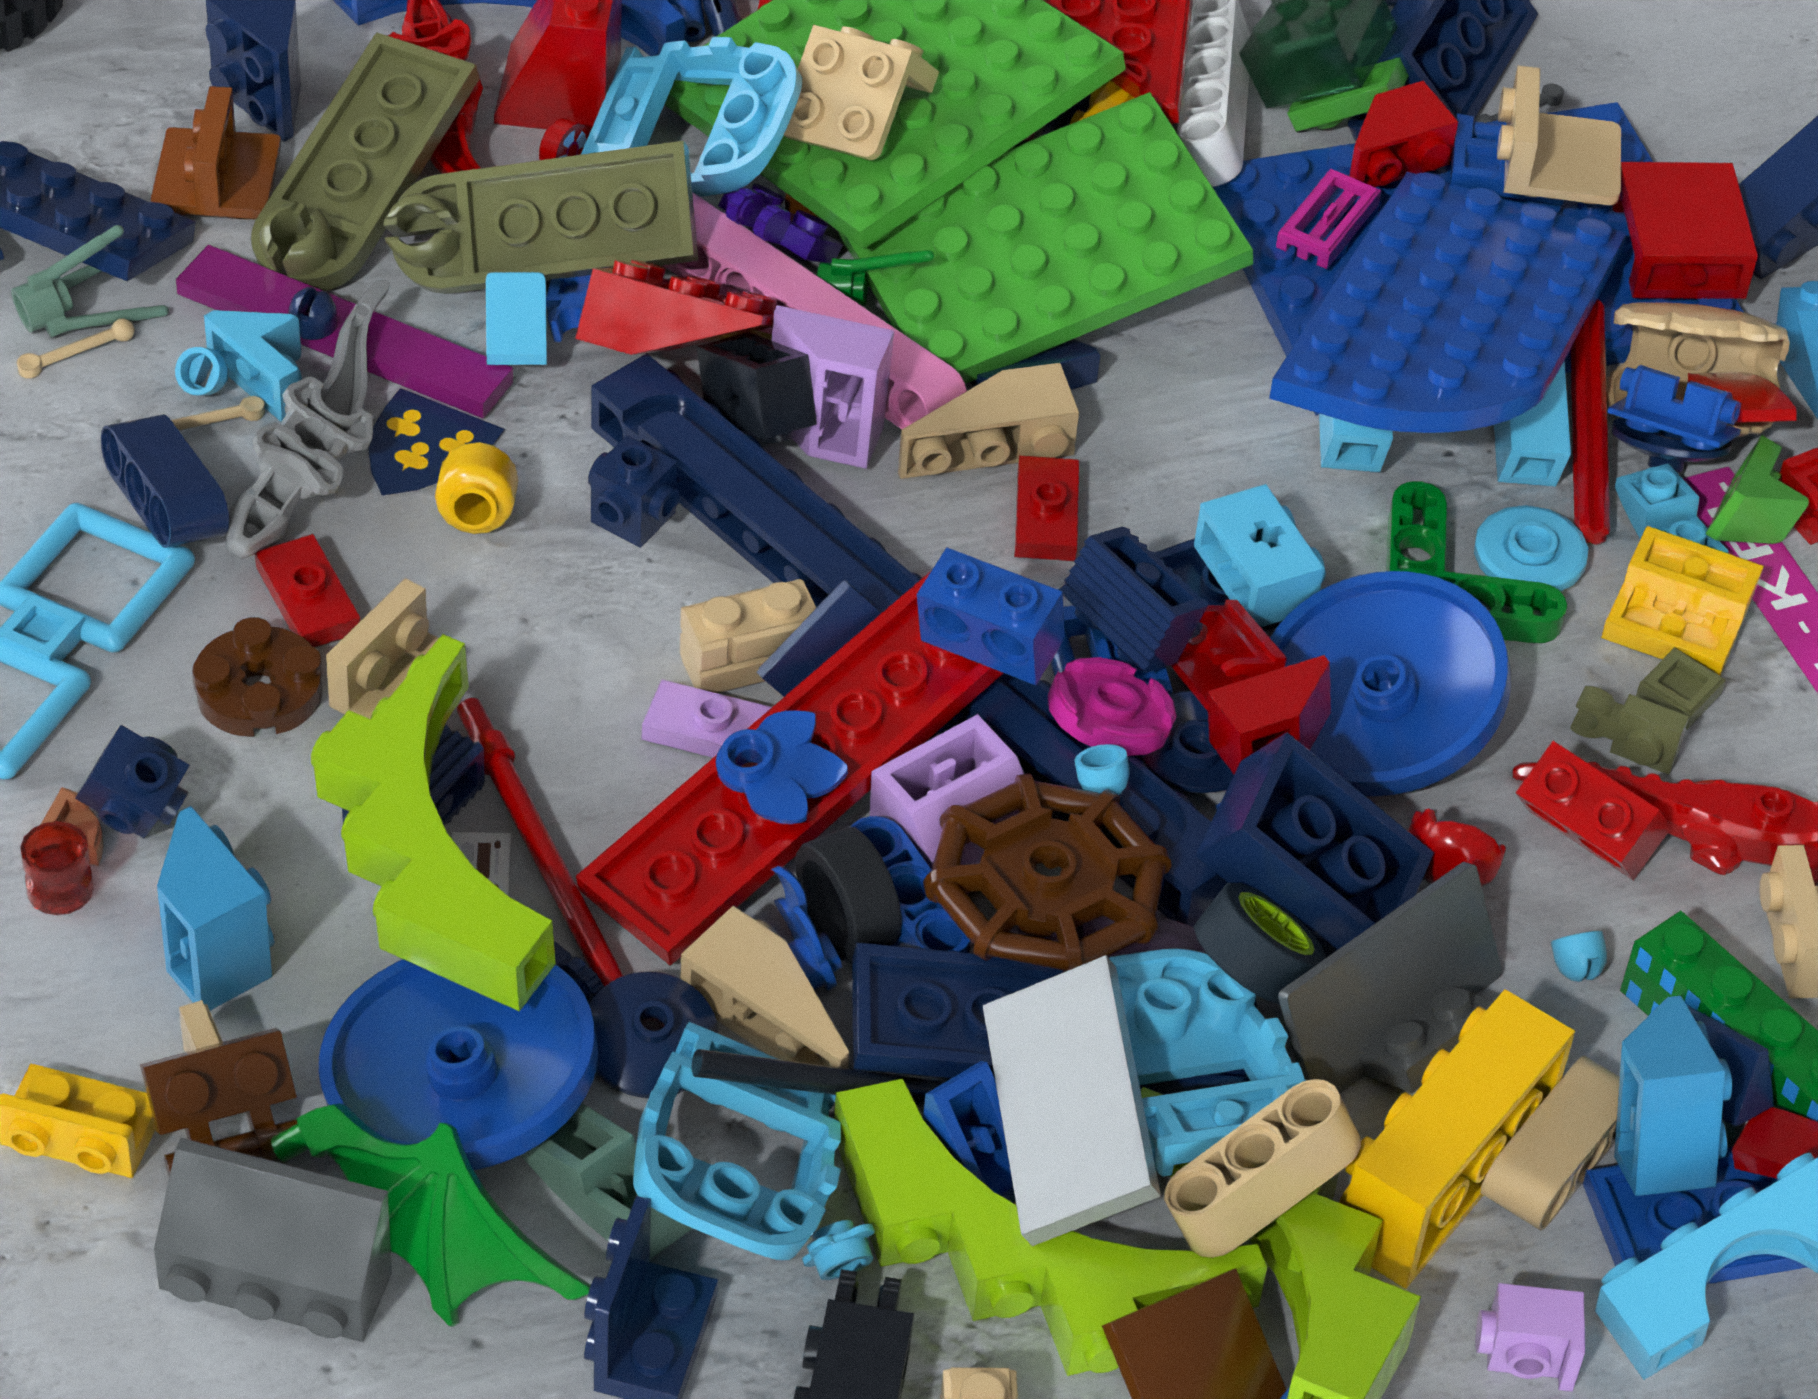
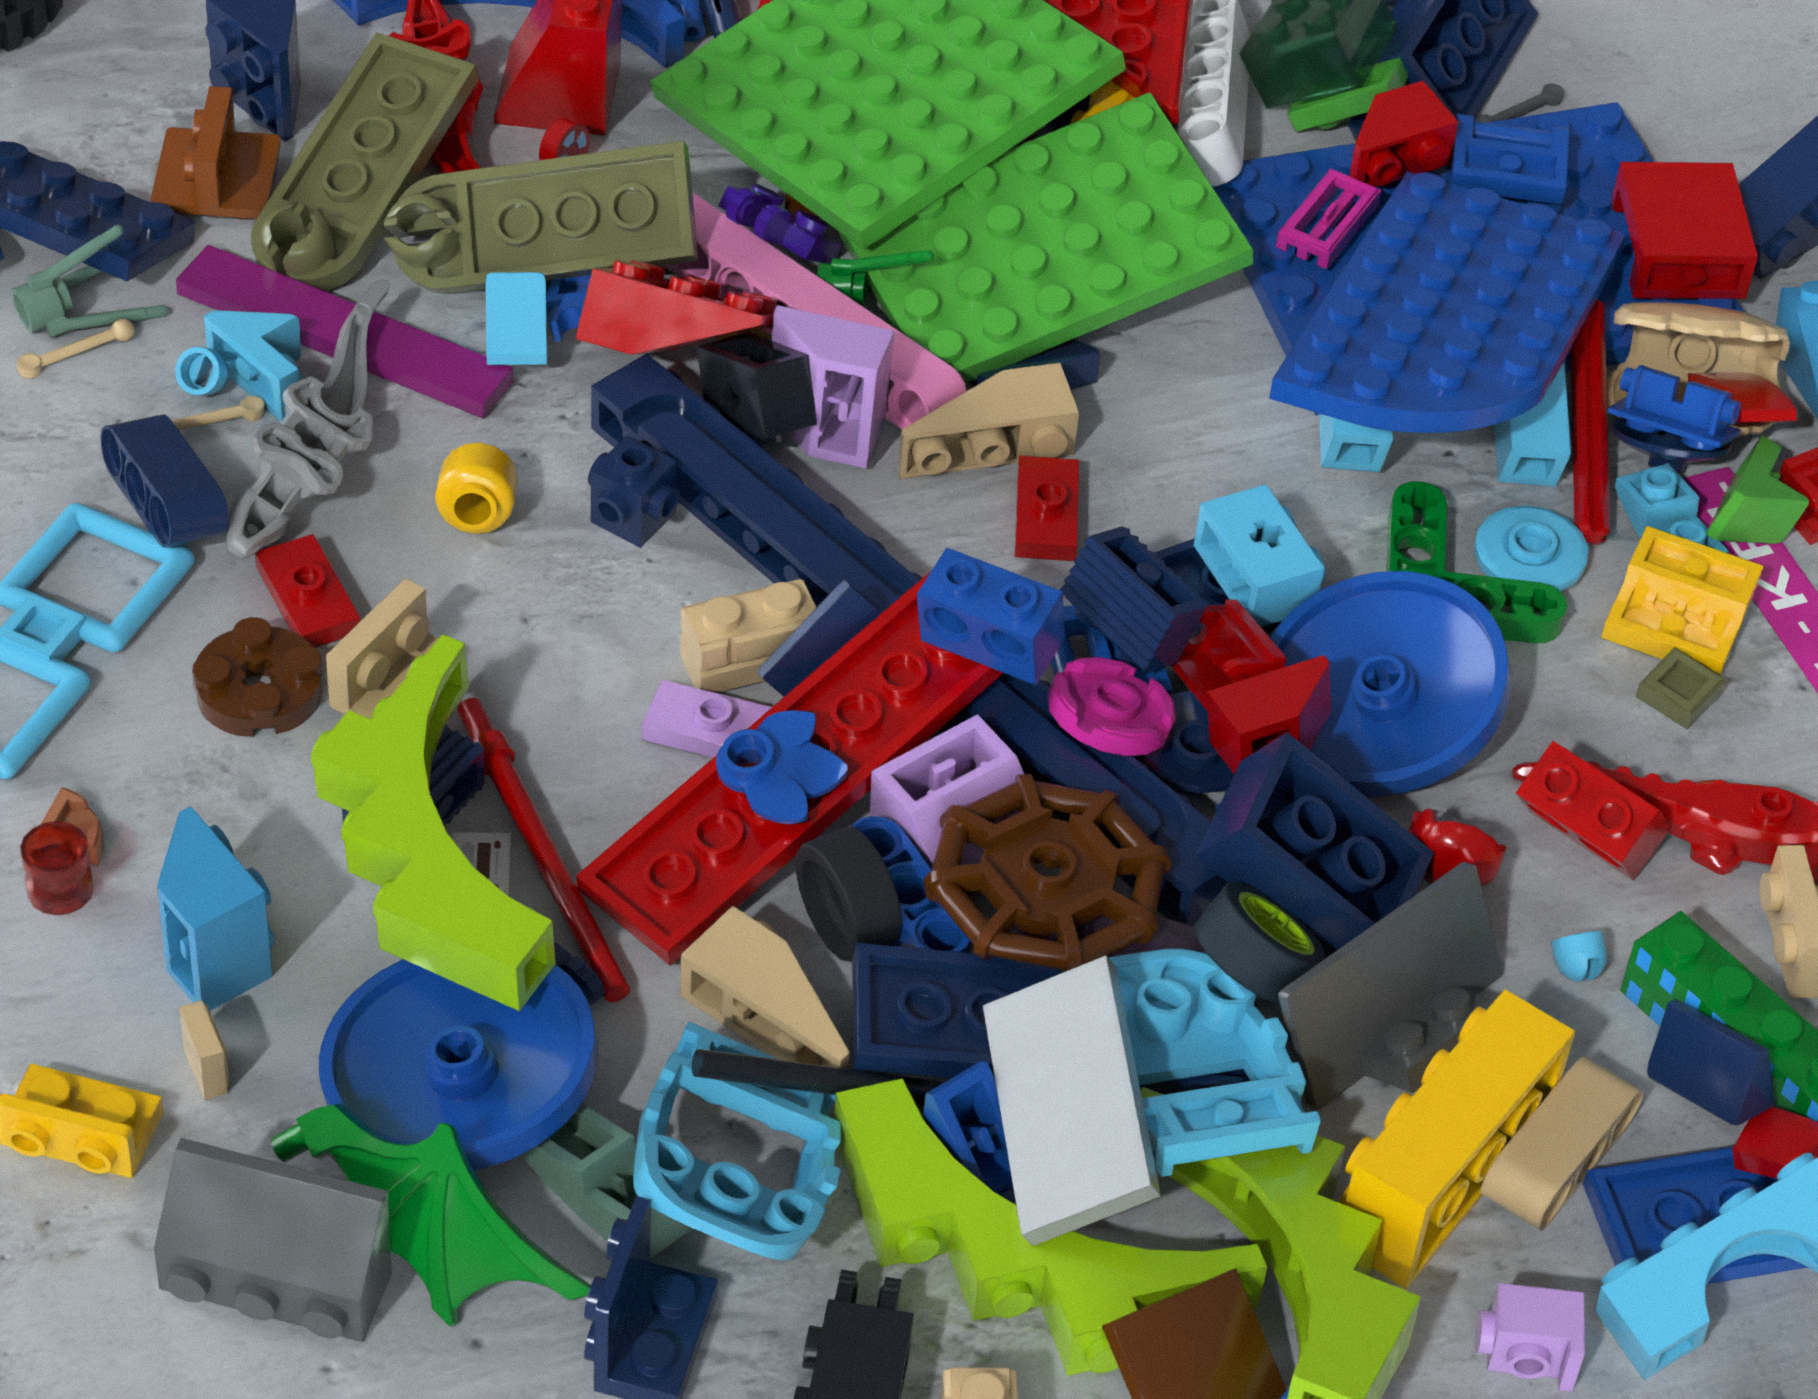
dark blue brick [75,725,190,839] -> none
reddish brown plate [140,1028,298,1177] -> none
dark blue hinge [288,287,337,340] -> none
dark blue sticker [368,388,505,496] -> none
medium azure slope [581,37,802,197] -> none
dark blue dish [589,972,719,1098] -> none
blue plate [771,866,843,991] -> none
tan bracket [784,25,939,160] -> none
medium azure plate [802,1220,875,1280] -> none
medium azure hinge [1075,744,1130,795] -> none
tan beam [1164,1079,1361,1258] -> none
tan bracket [1497,65,1621,205] -> none
olive plate [1570,686,1689,775] -> none
dark azure slope [1614,996,1732,1196] -> none

